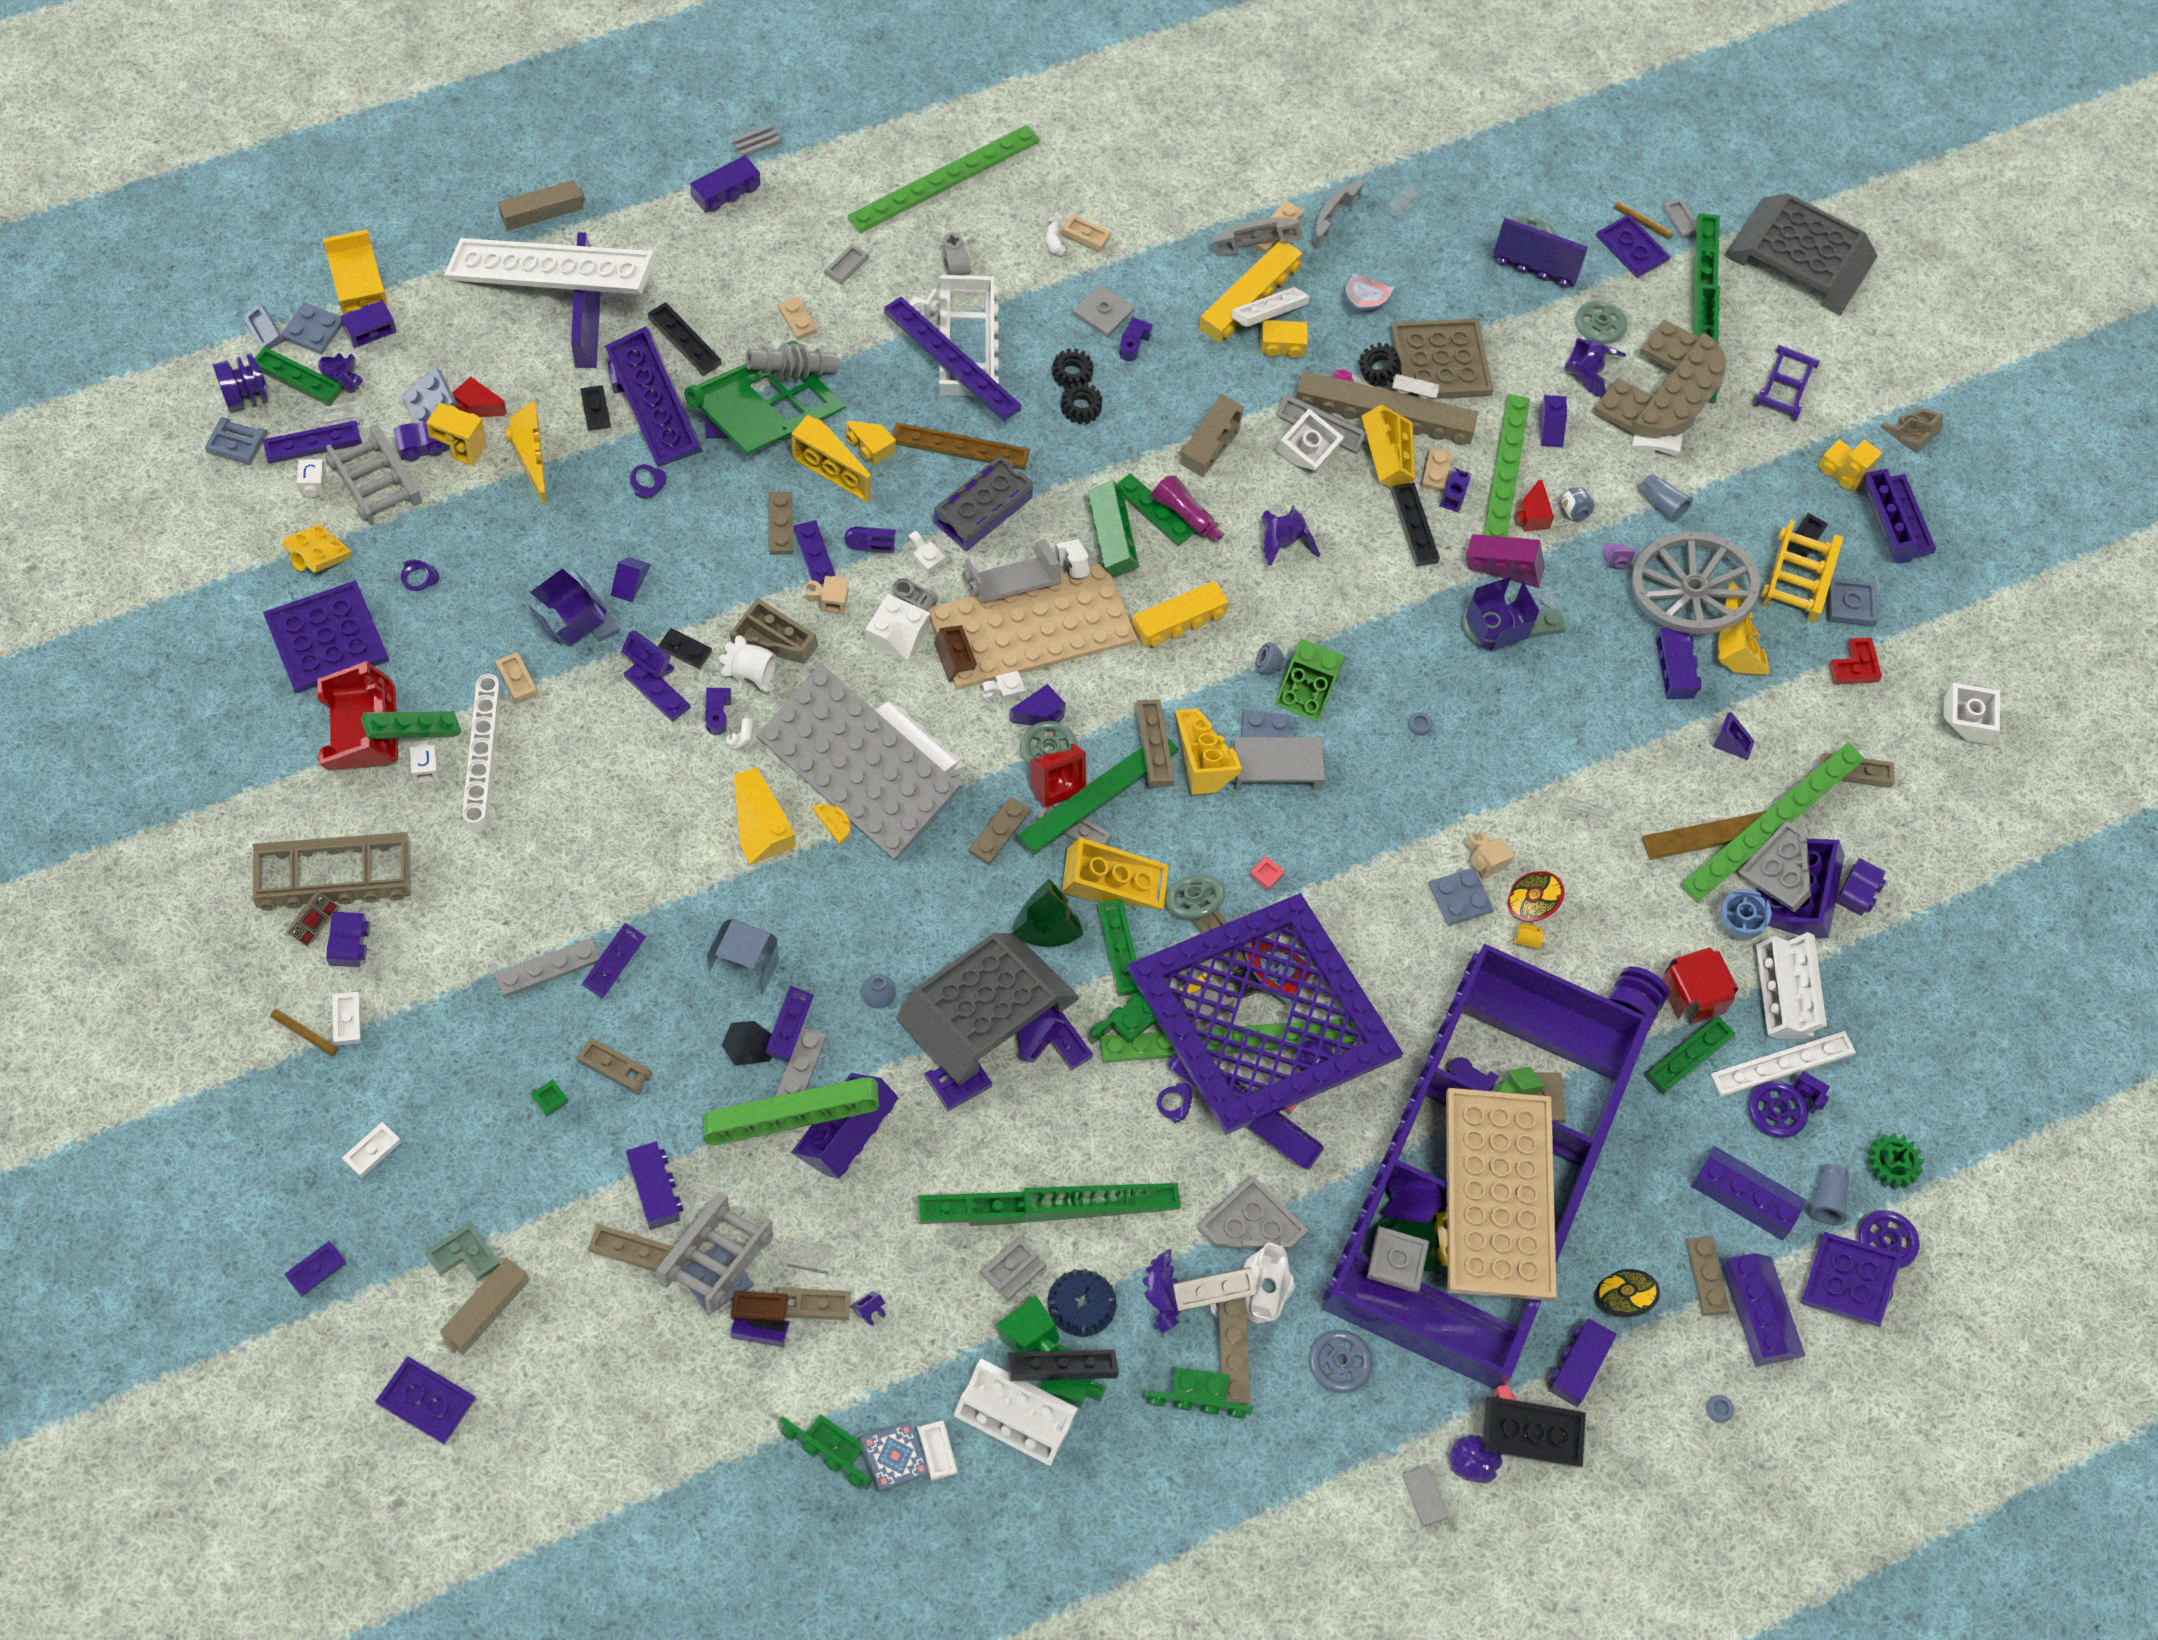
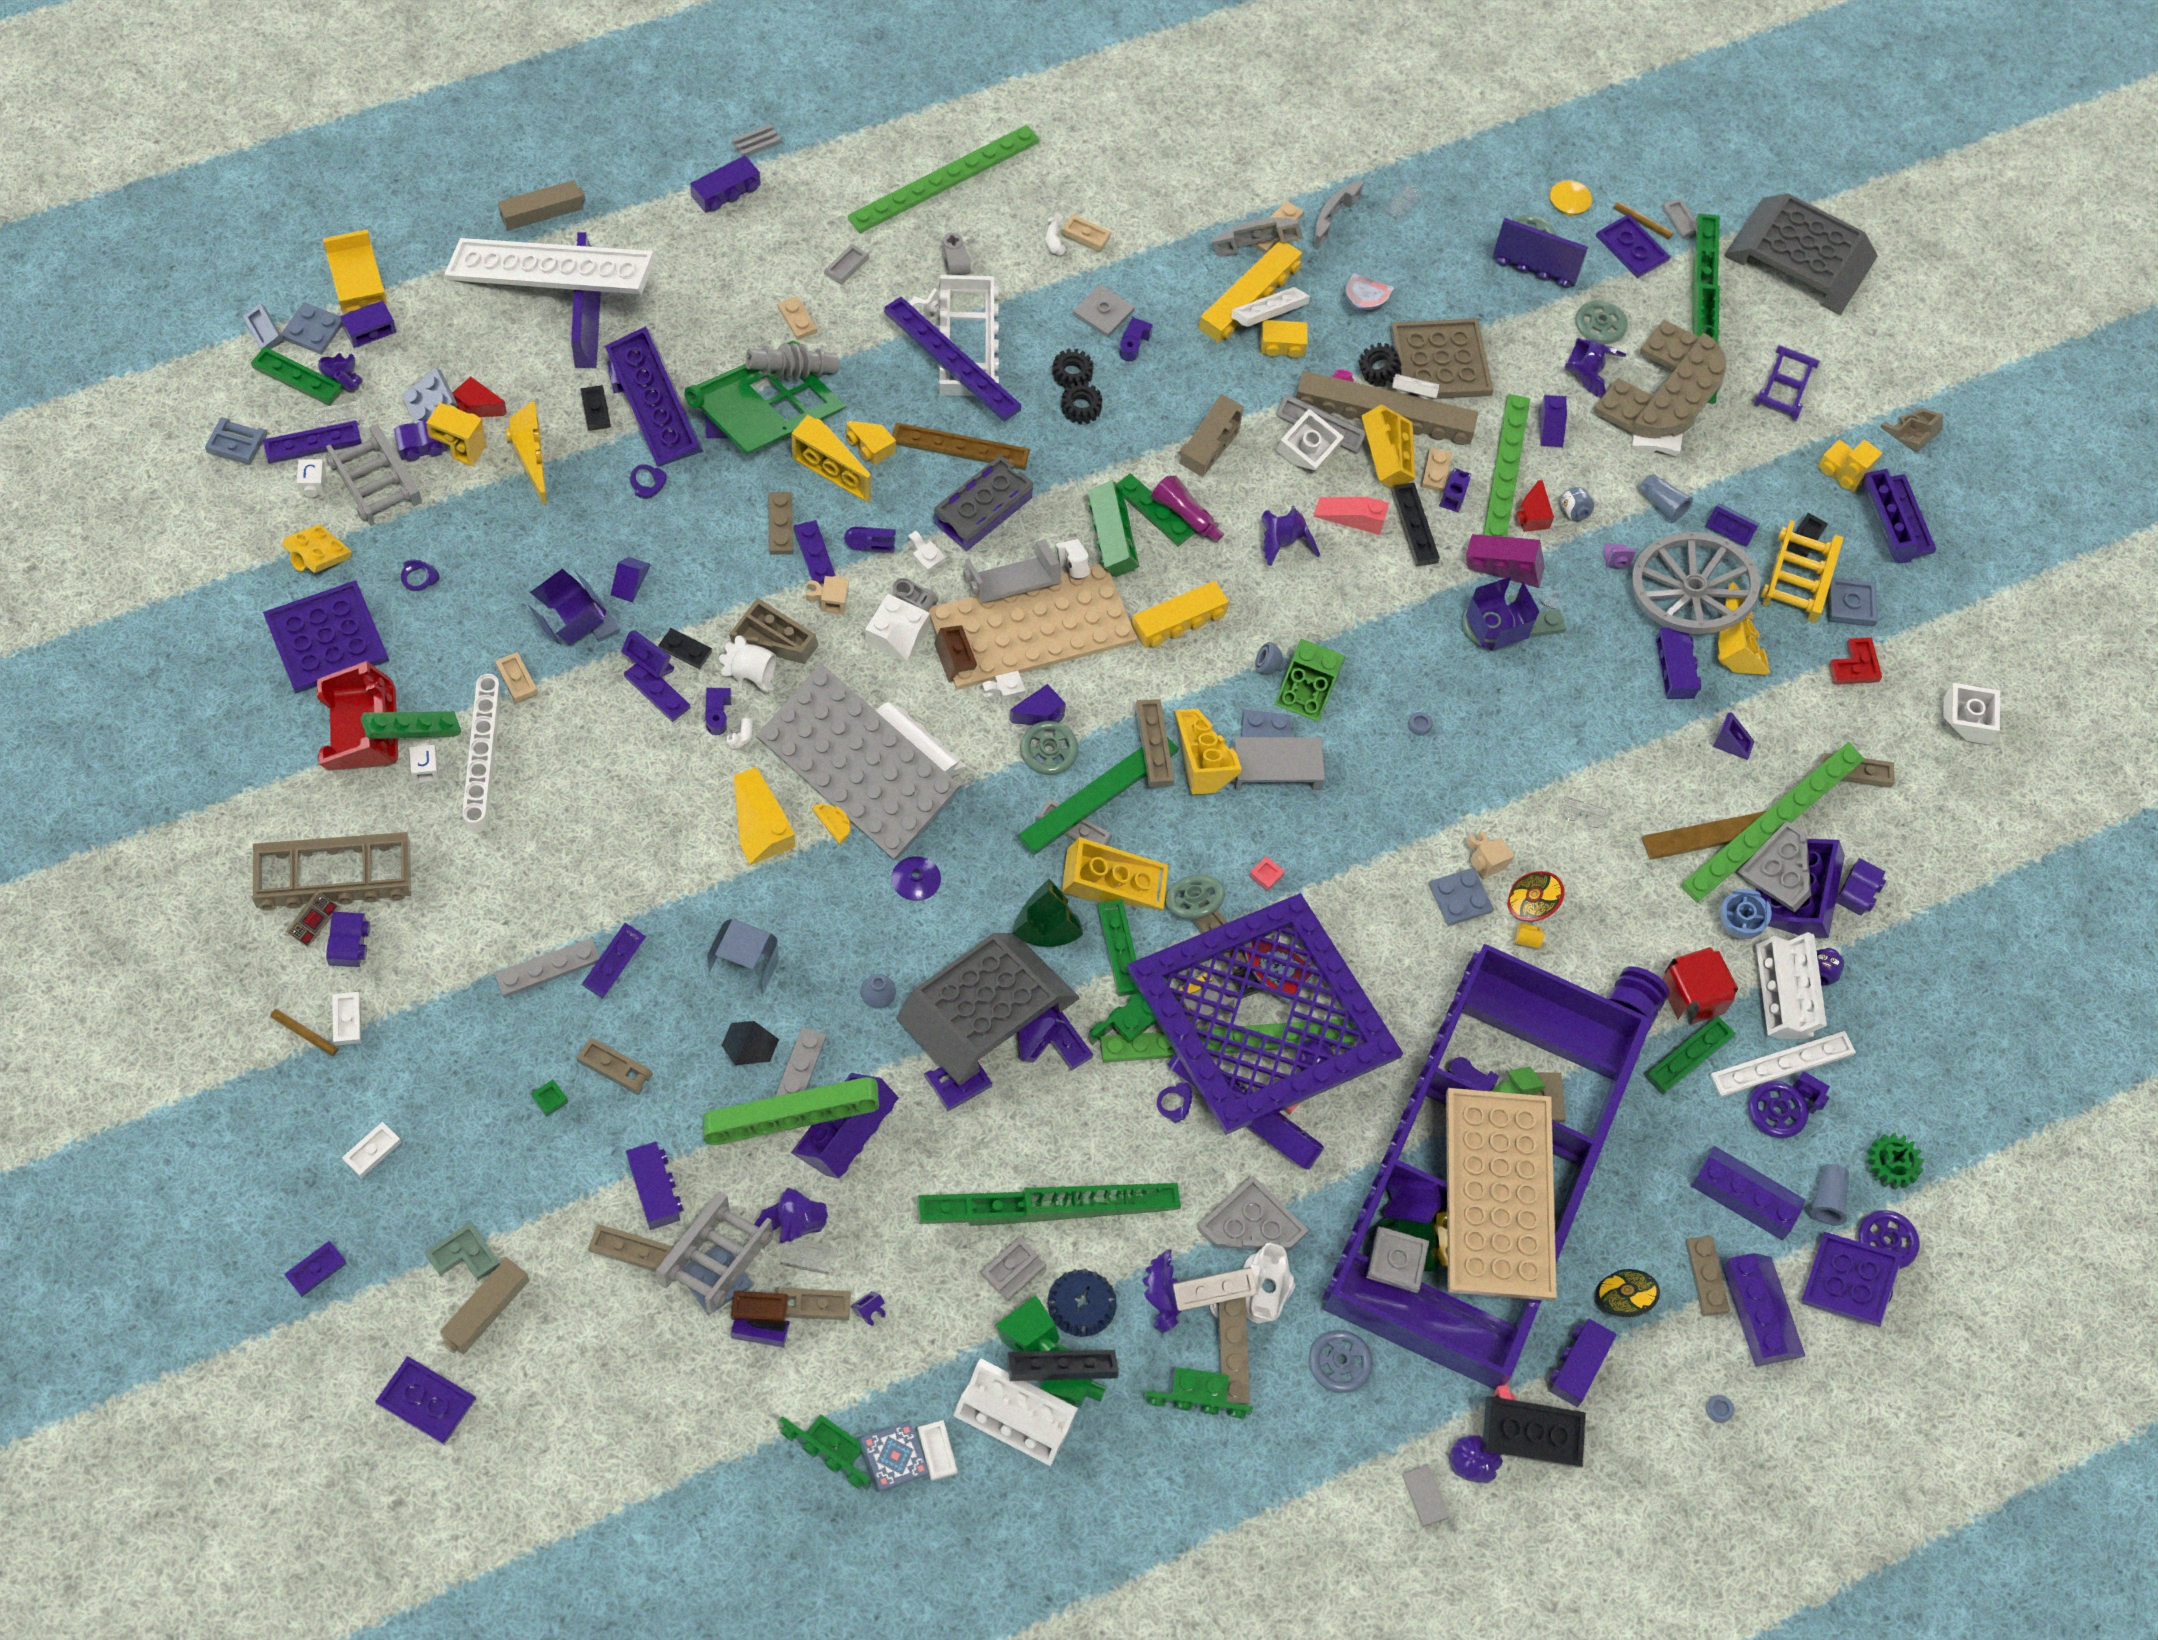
dark purple wheel [212,353,268,412] -> none
black plate [648,302,722,376] -> none
dark purple plate [765,986,814,1062] -> none
dark tan plate [969,797,1031,865] -> none
red brick [1030,743,1086,808] -> none
none -> dark purple helmet [754,1188,828,1244]
none -> dark purple dish [891,856,941,901]
none -> coral slope [1314,497,1389,535]
none -> yellow dish [1549,180,1592,216]
none -> dark purple panel [1706,503,1760,546]
none -> dark purple head [1817,948,1844,986]

